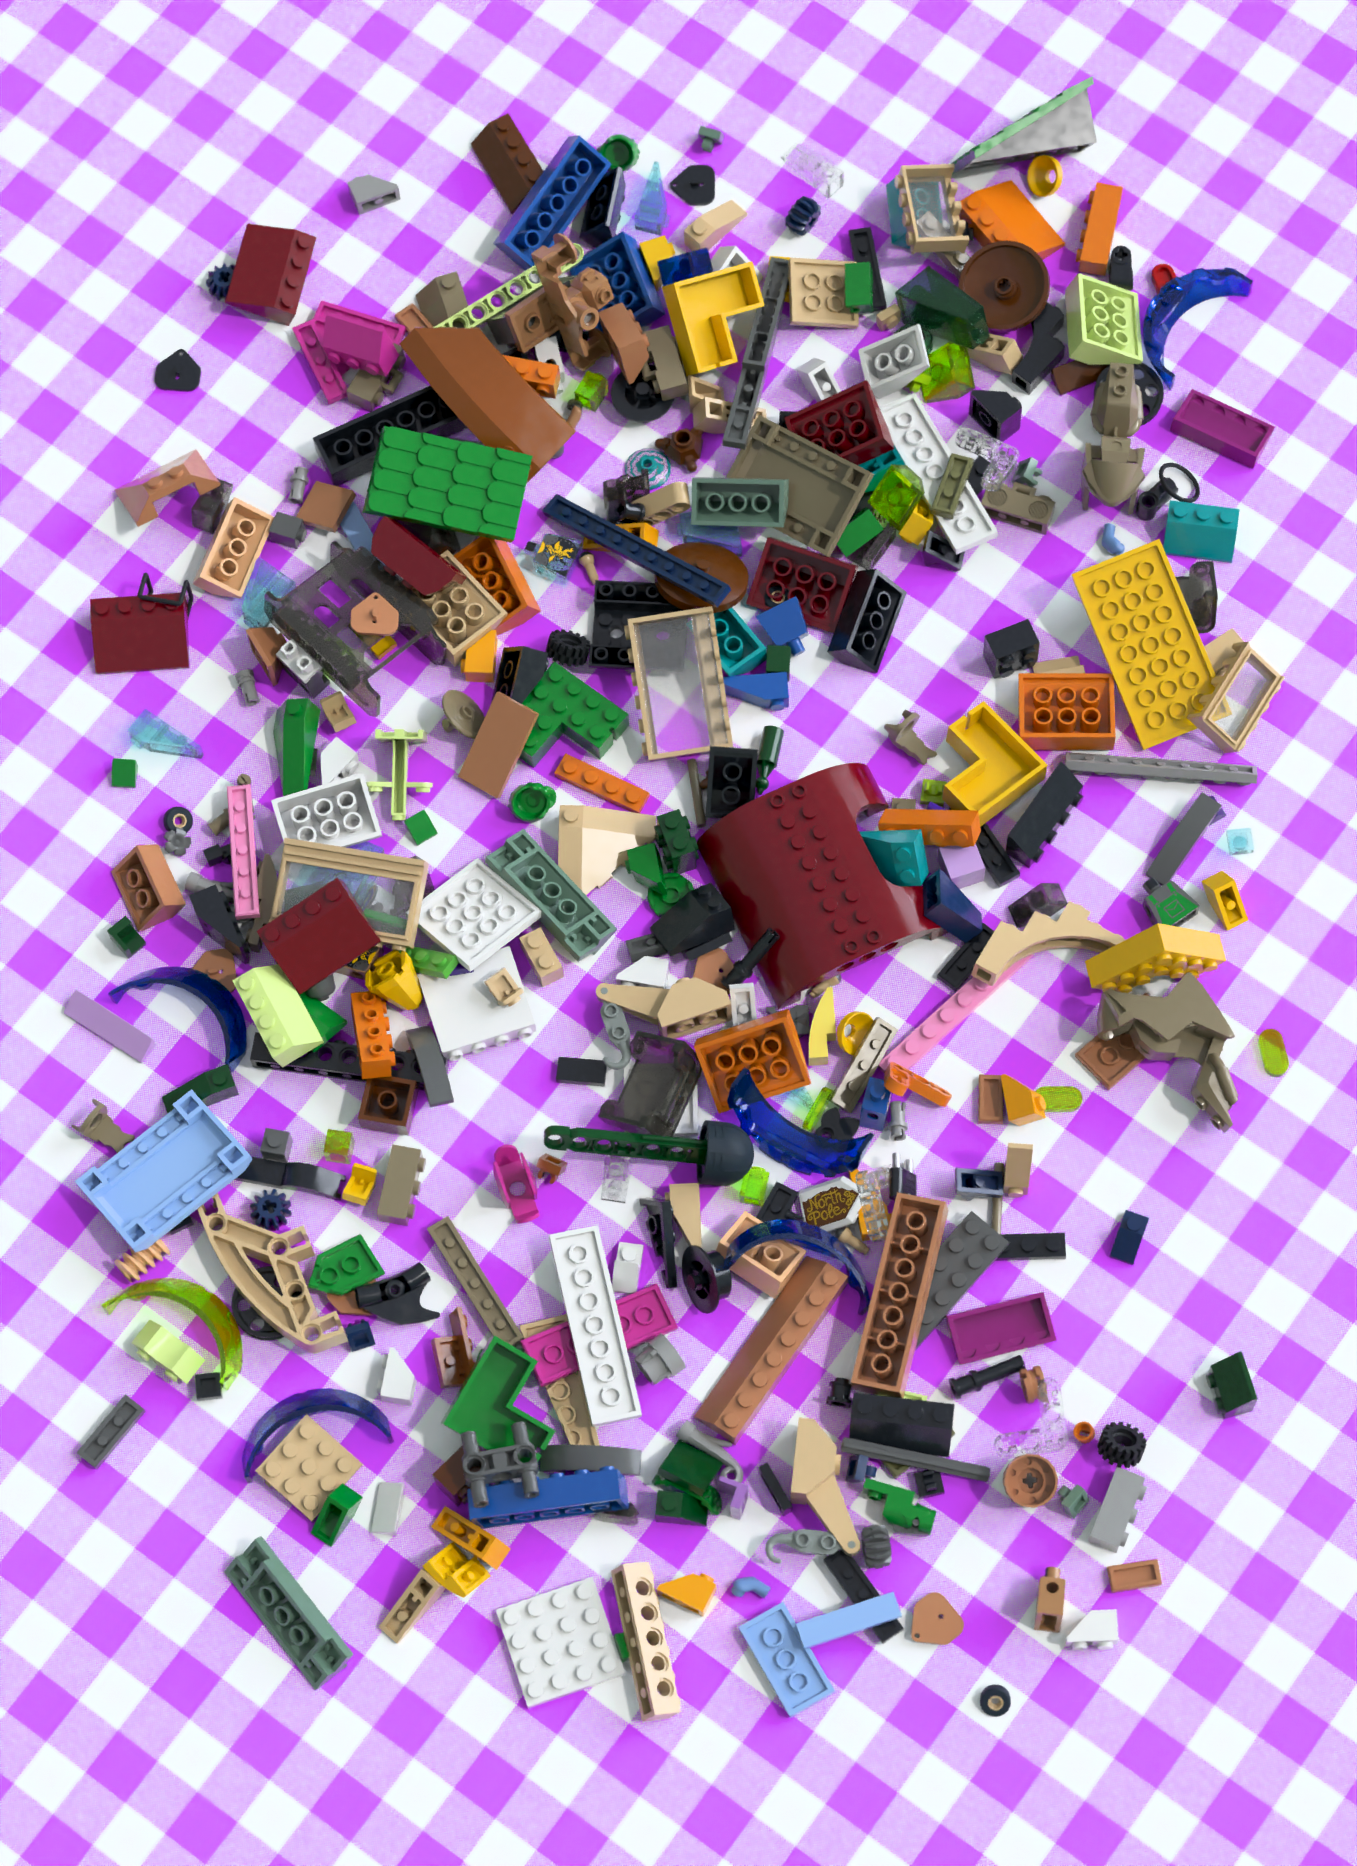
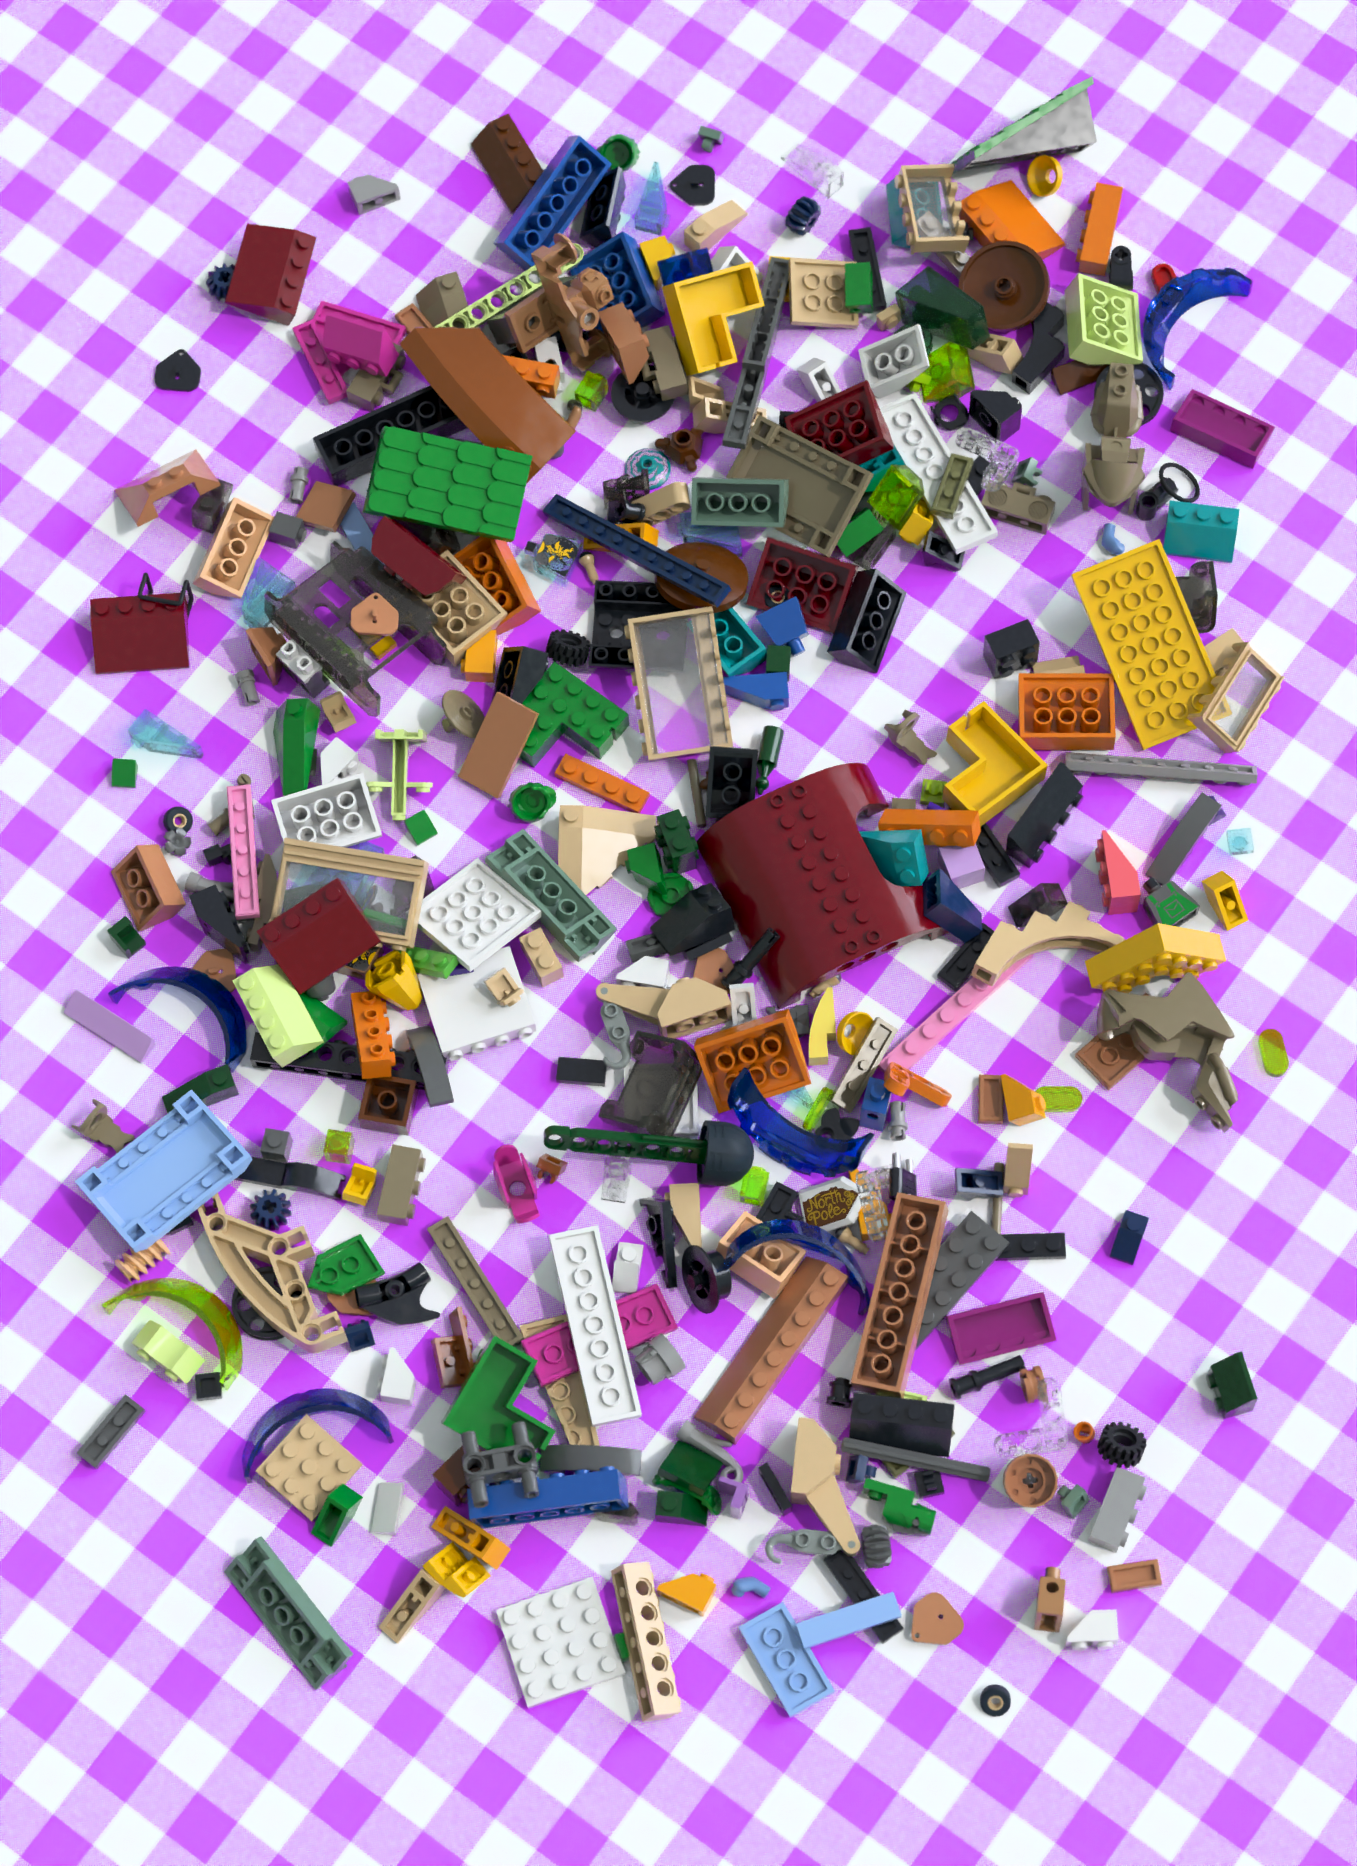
none -> black piece [930,393,969,431]
none -> coral slope [1095,830,1141,915]

